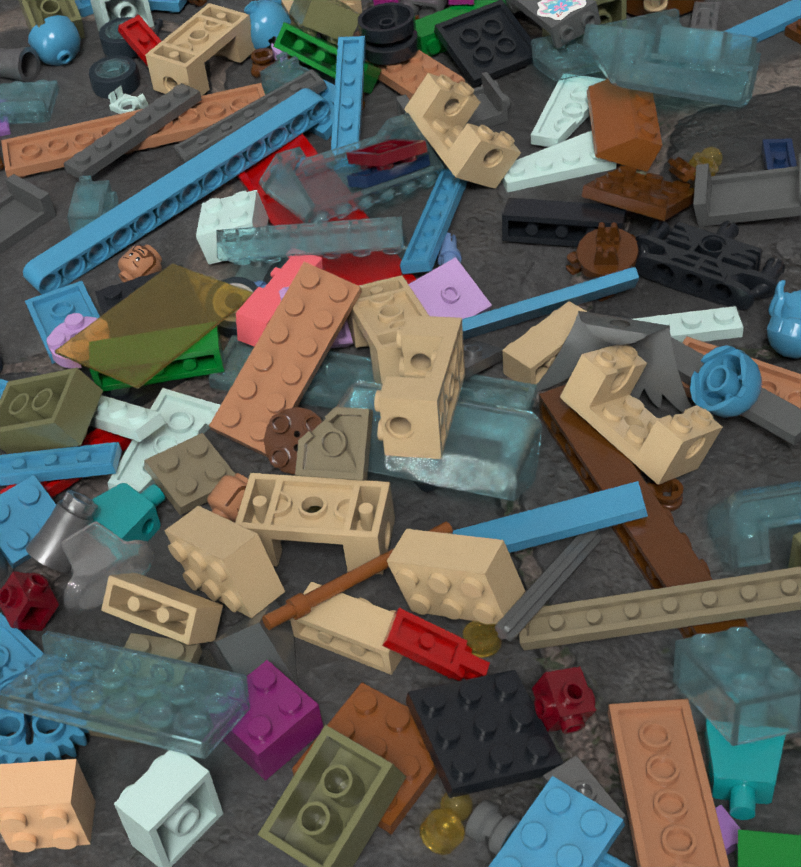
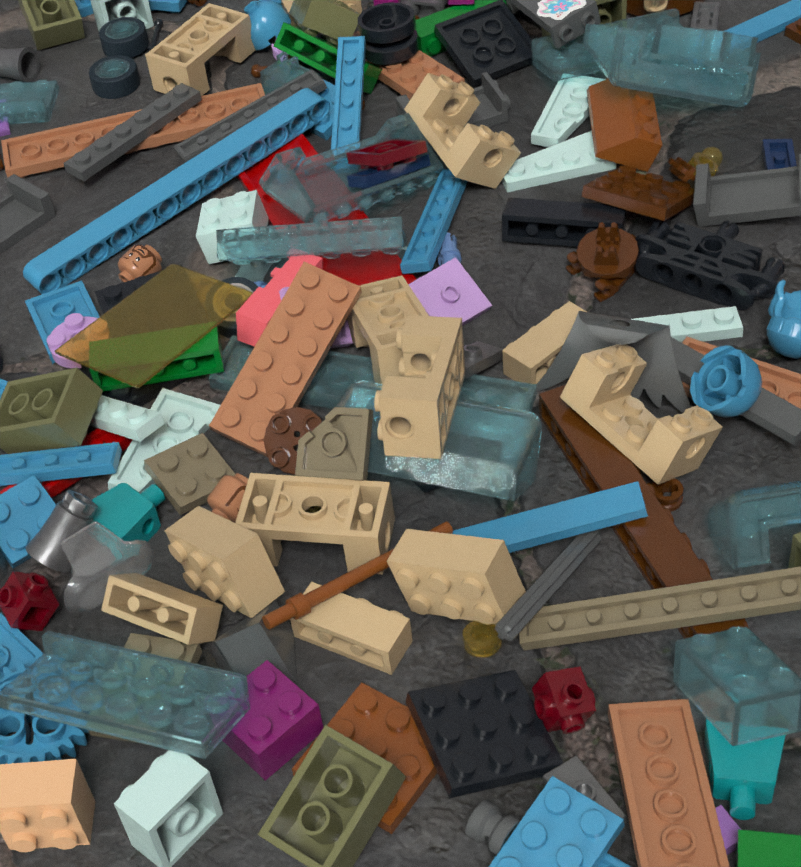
dark azure cylinder [28,15,81,66] -> none
clear light blue brick [67,175,118,234] -> none
light aqua piece [108,86,148,114] -> none
red hinge [118,15,161,66] -> none
reddish brown bush [251,48,275,66] -> none
red hinge [382,608,490,681] -> none
clear yellow plate [420,792,473,855] -> none
dark azure tile [462,267,639,340] -> none

